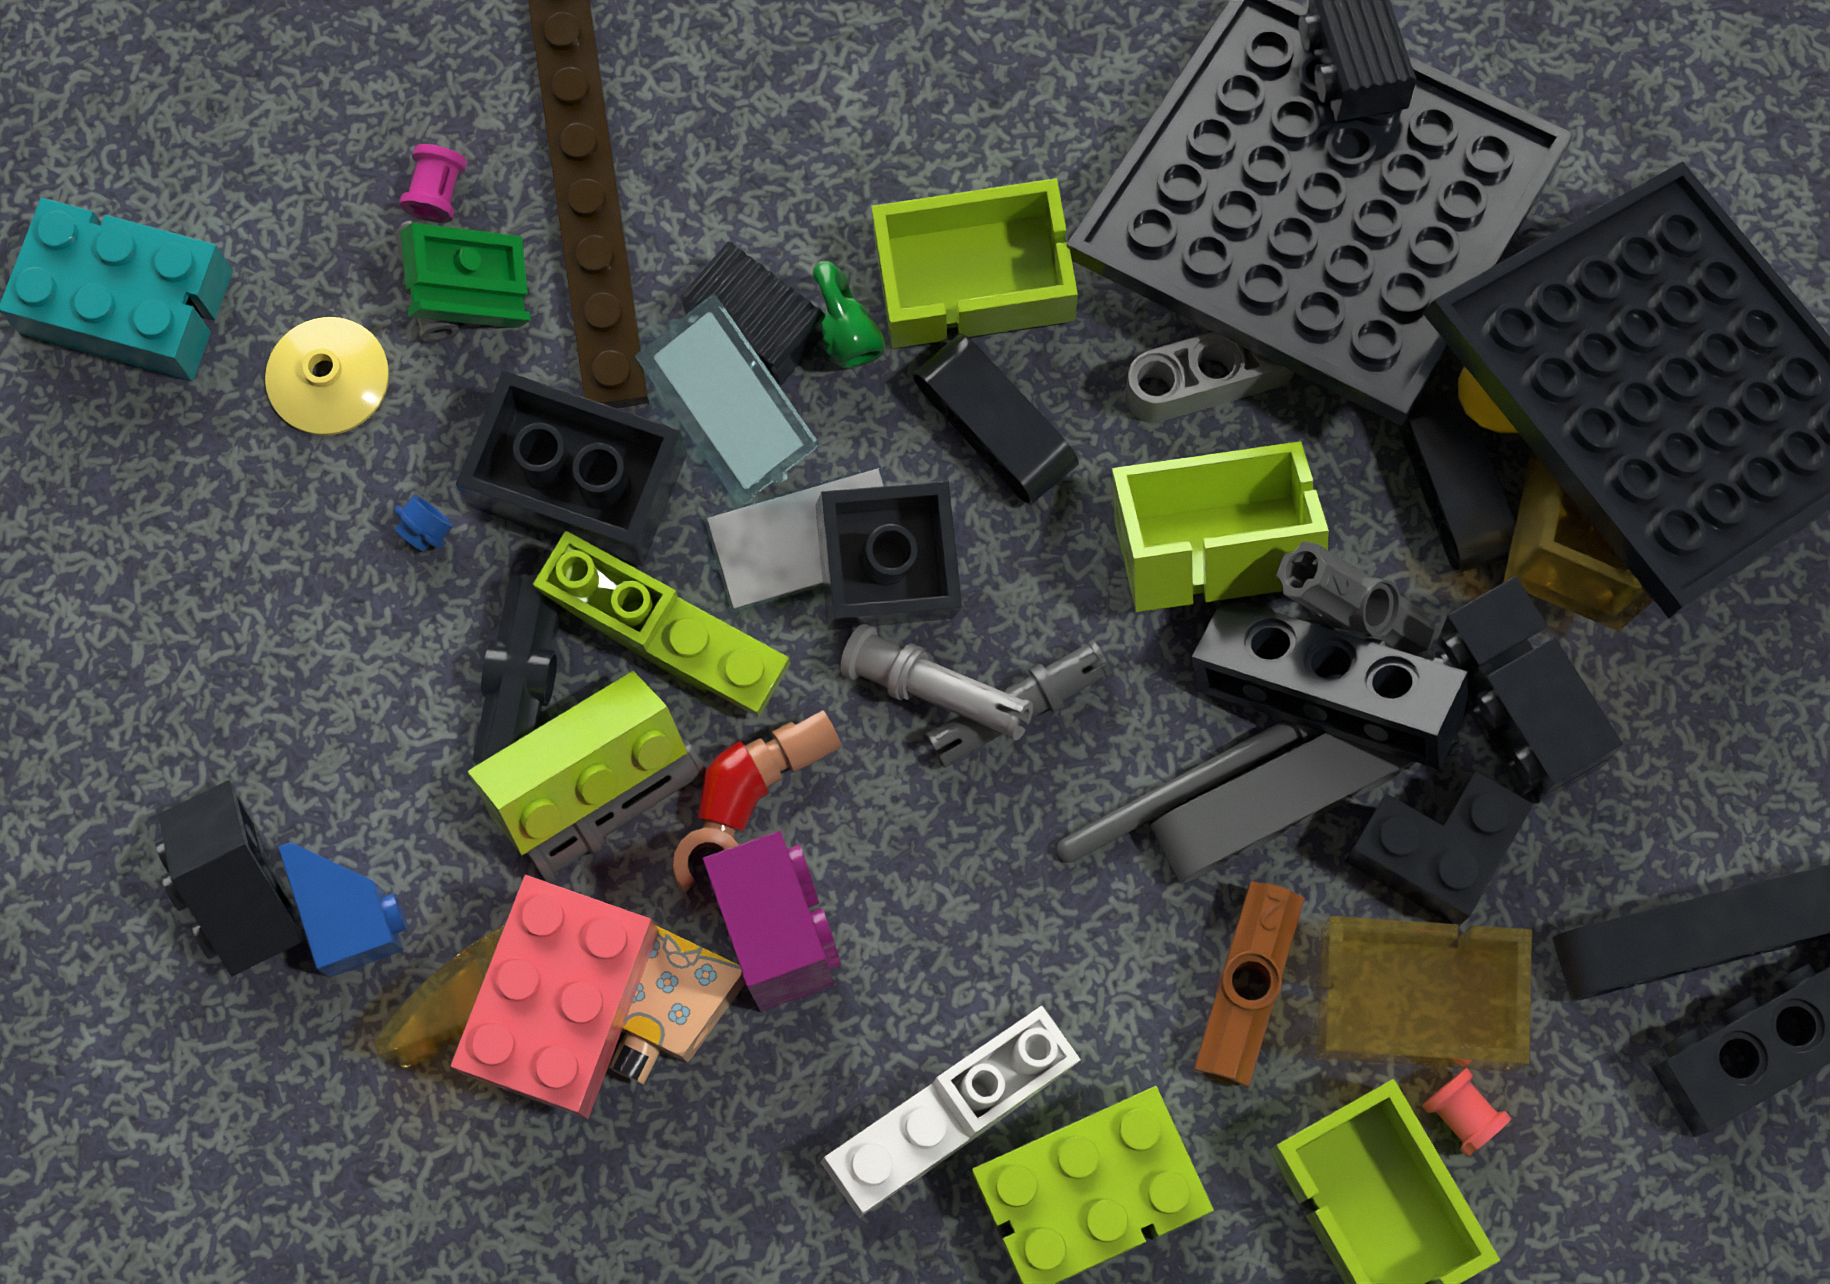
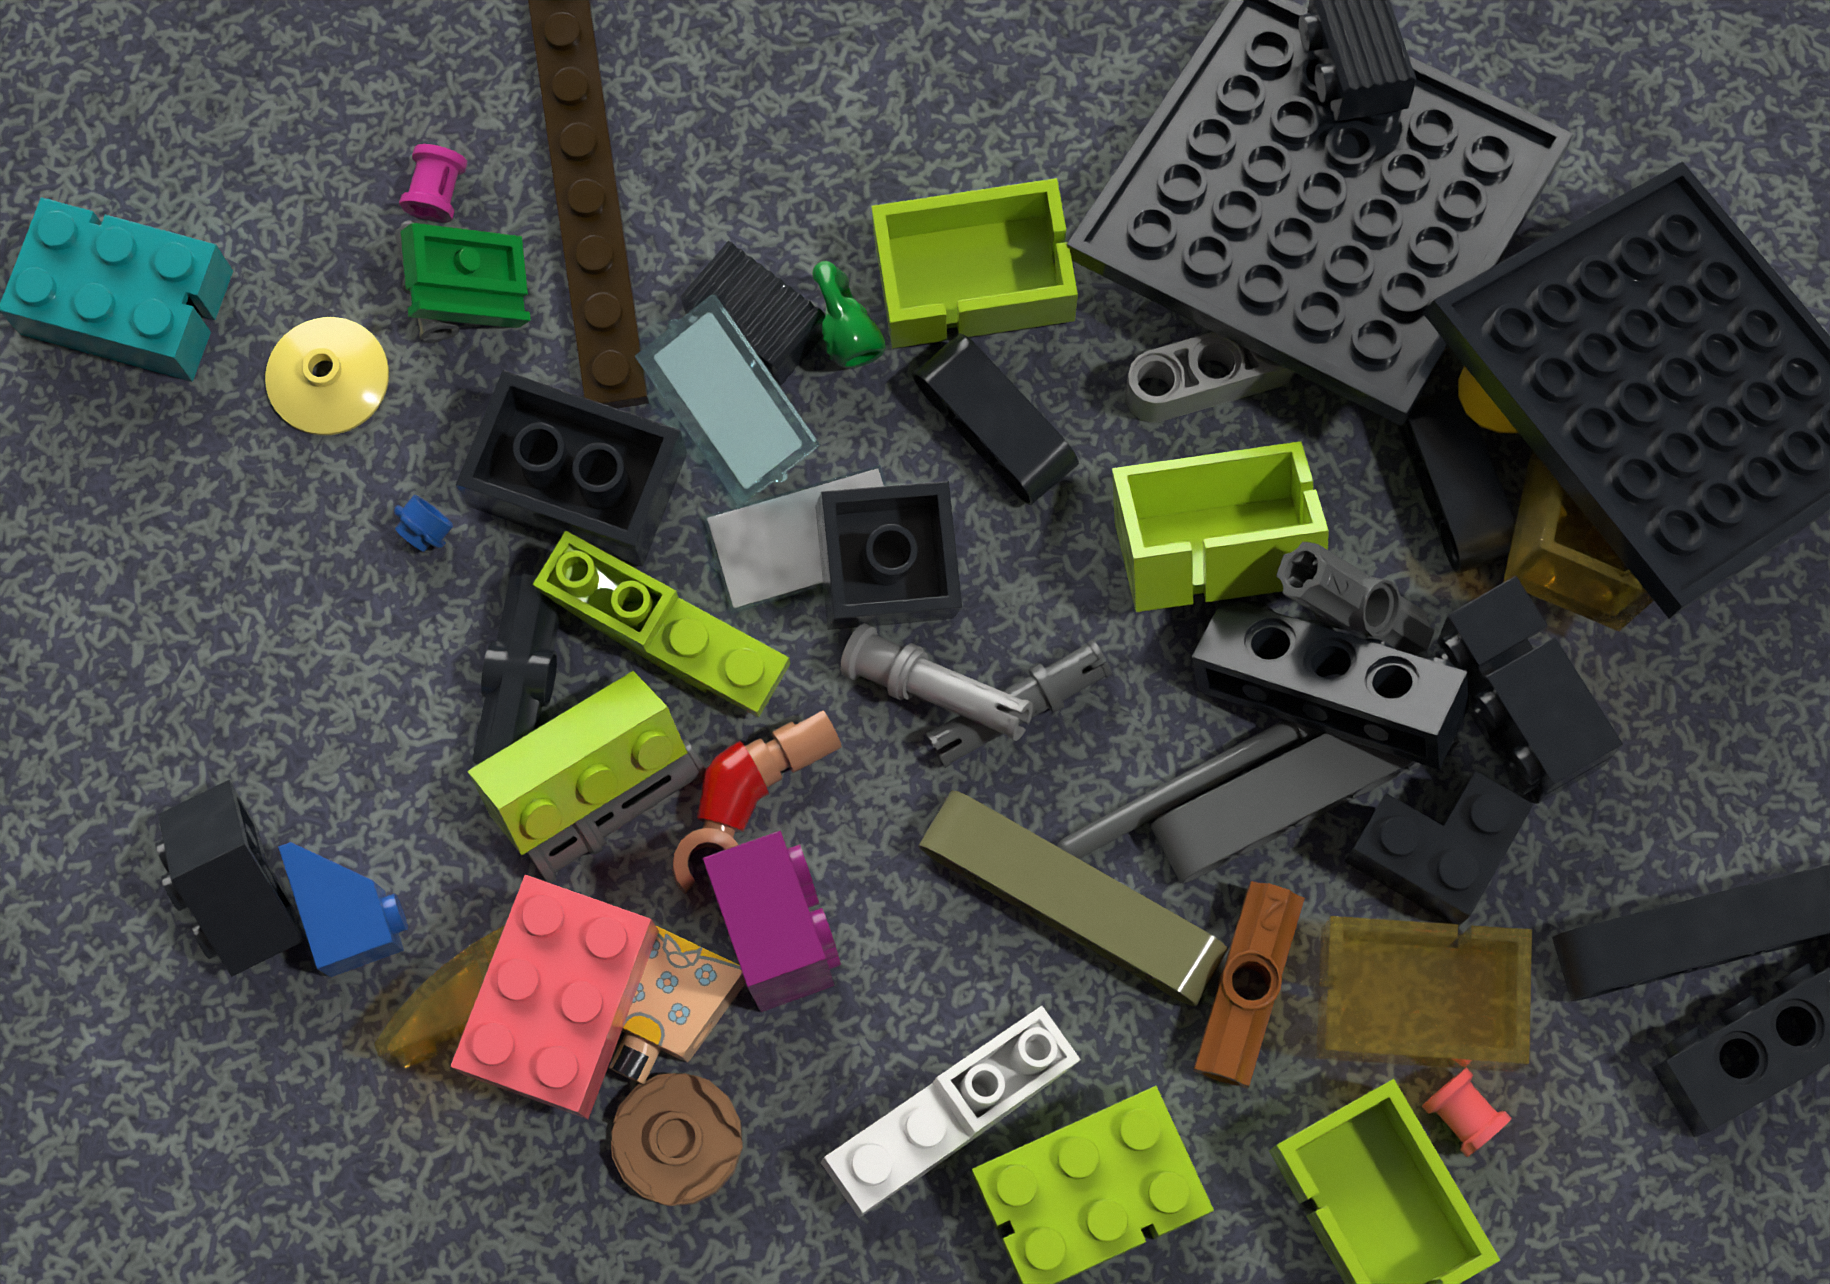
none -> medium nougat tile [611,1073,743,1207]
none -> olive beam [918,790,1228,1007]

